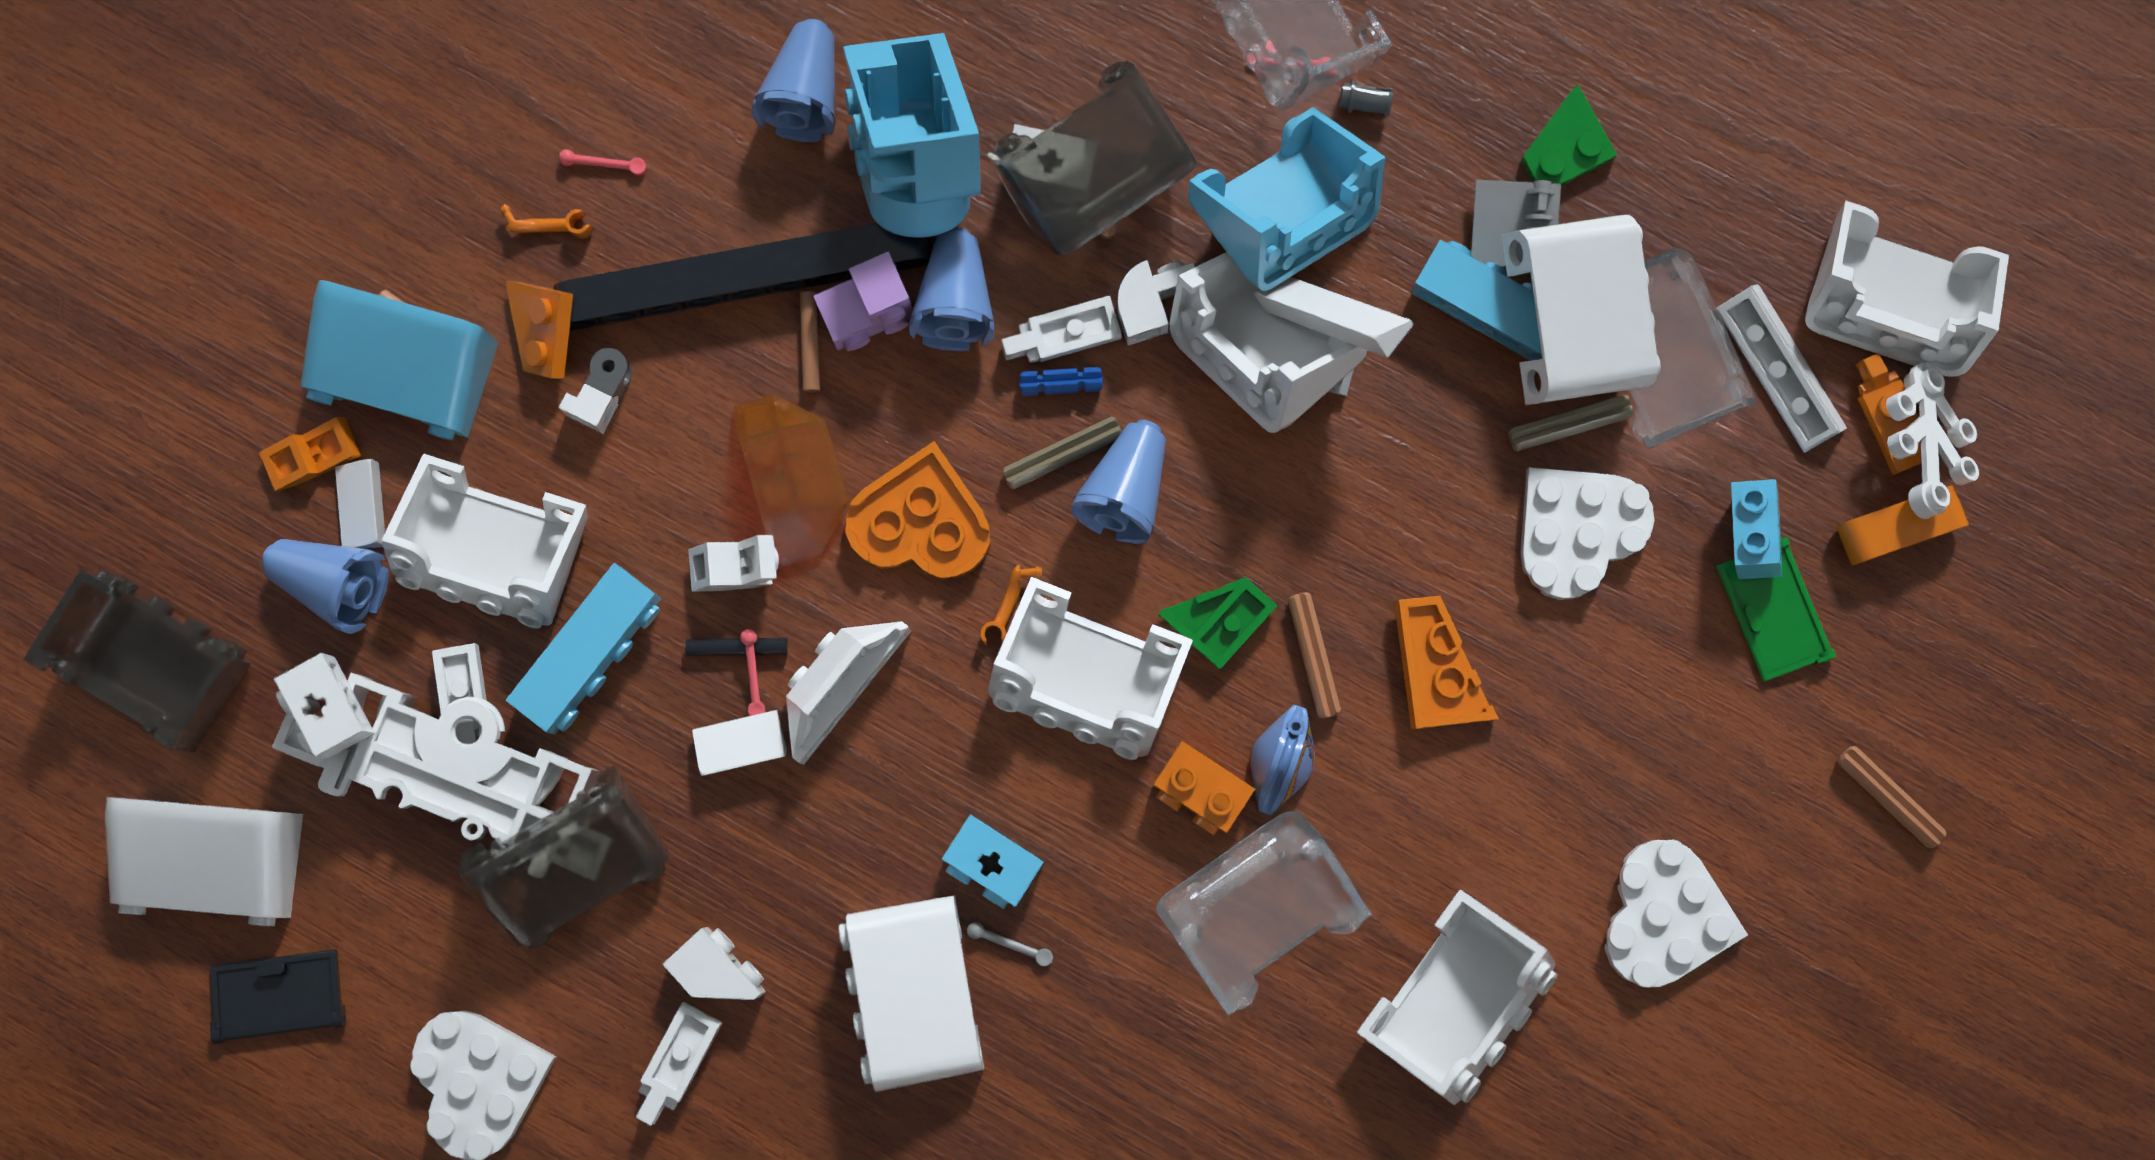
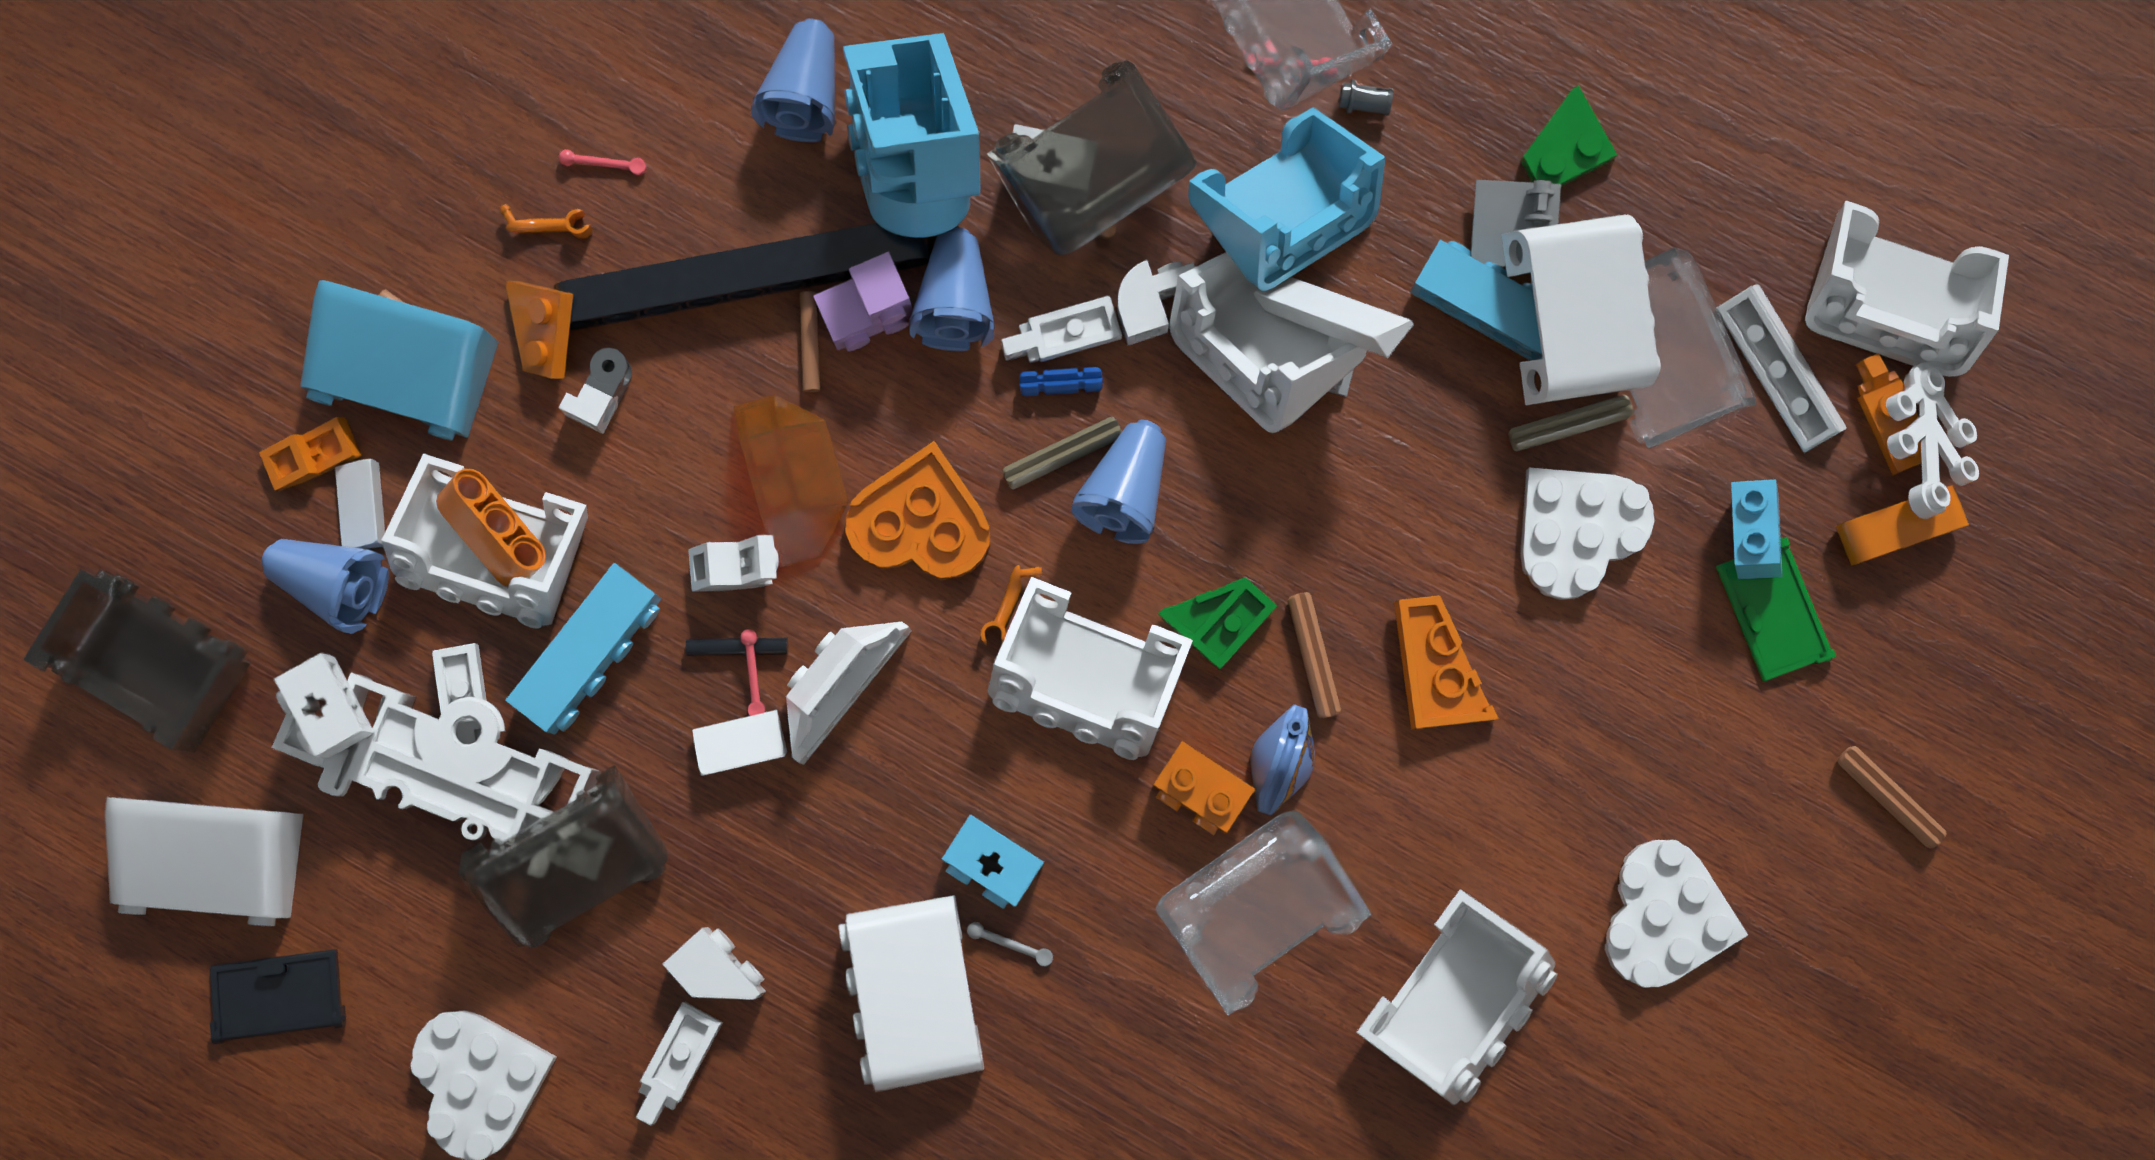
none -> orange beam [436,468,546,587]

